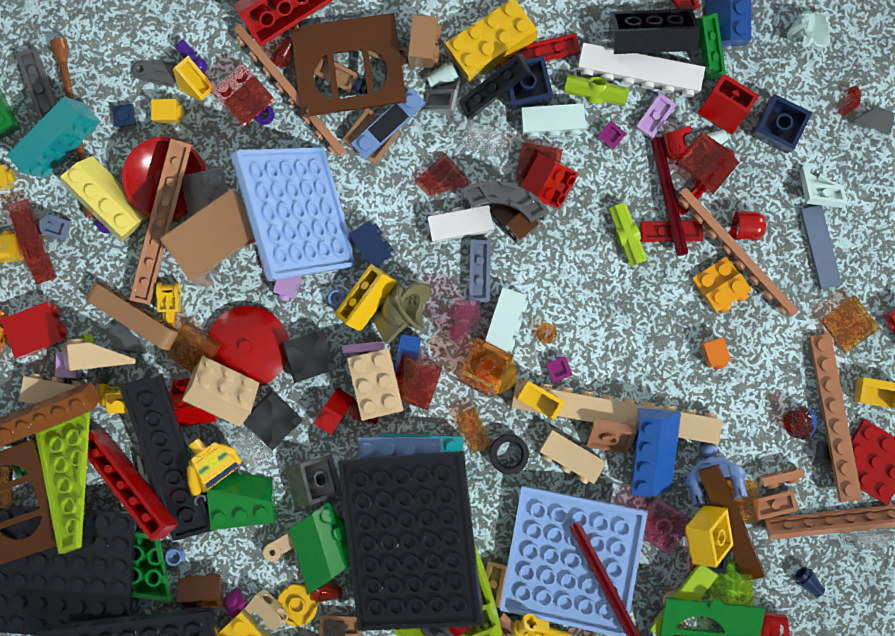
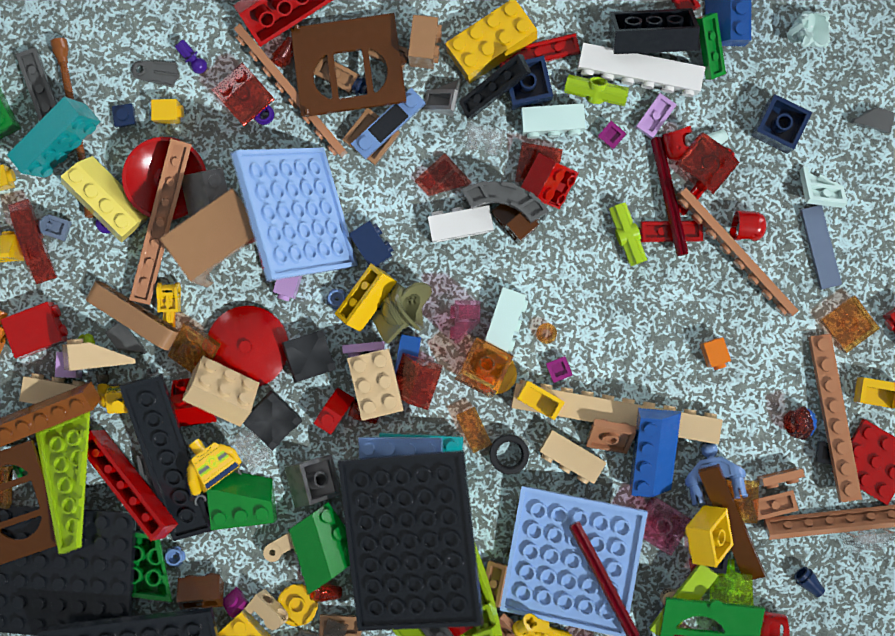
yellow slope [173,56,215,101] -> none
light aqua cone [427,62,459,87] -> none
sand blue plate [469,240,491,303] -> none
light orange plate [691,256,751,314] -> none
red slope [697,74,759,135] -> none
clear red arm [838,86,861,117] -> none

